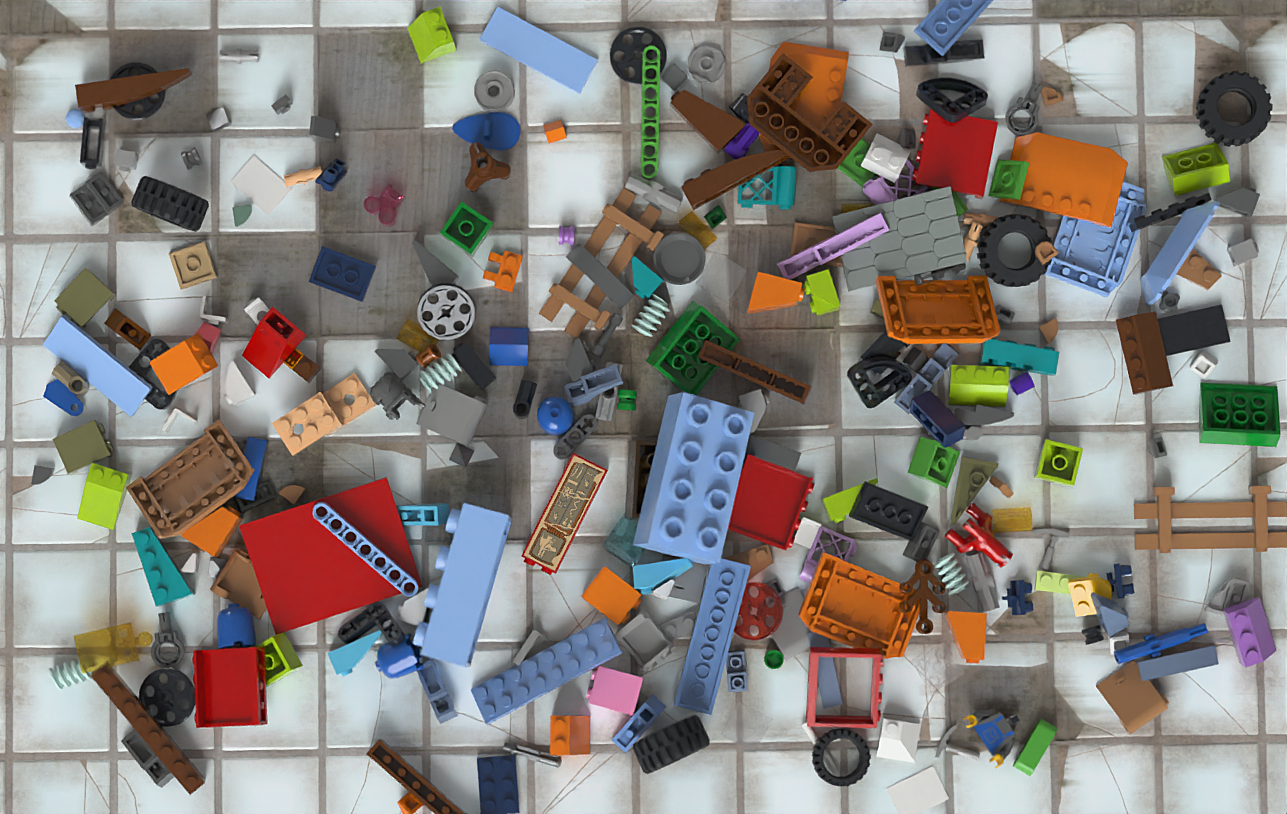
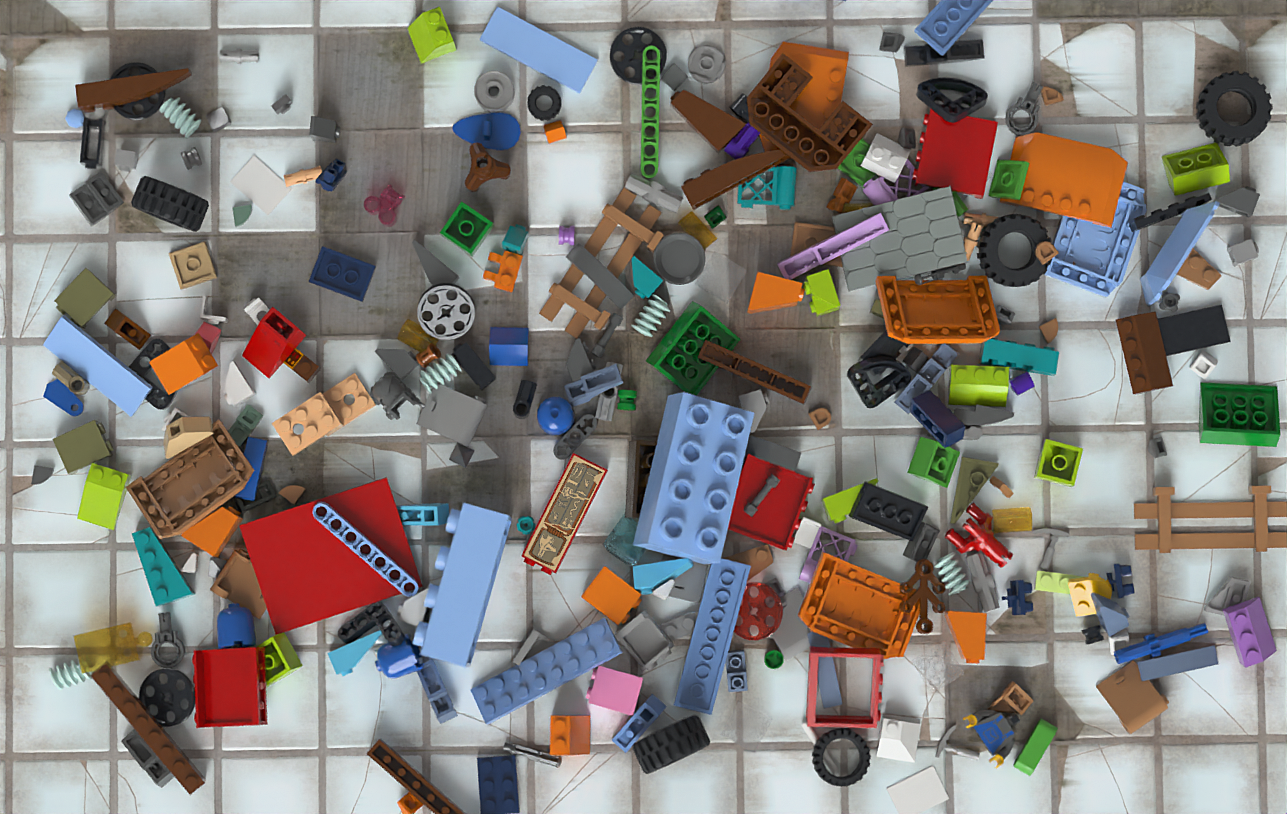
none -> light aqua piece [159,97,202,138]
none -> tan slope [163,417,214,459]
none -> sand green slope [228,404,264,448]
none -> teal slope [502,224,529,255]
none -> teal plate [517,516,536,535]
none -> black tyre [527,85,561,121]
none -> dark grey bar [743,474,780,517]
none -> medium nougat tile [808,408,831,430]
none -> dark orange plate [826,178,858,214]
none -> medium nougat slope [987,681,1034,716]

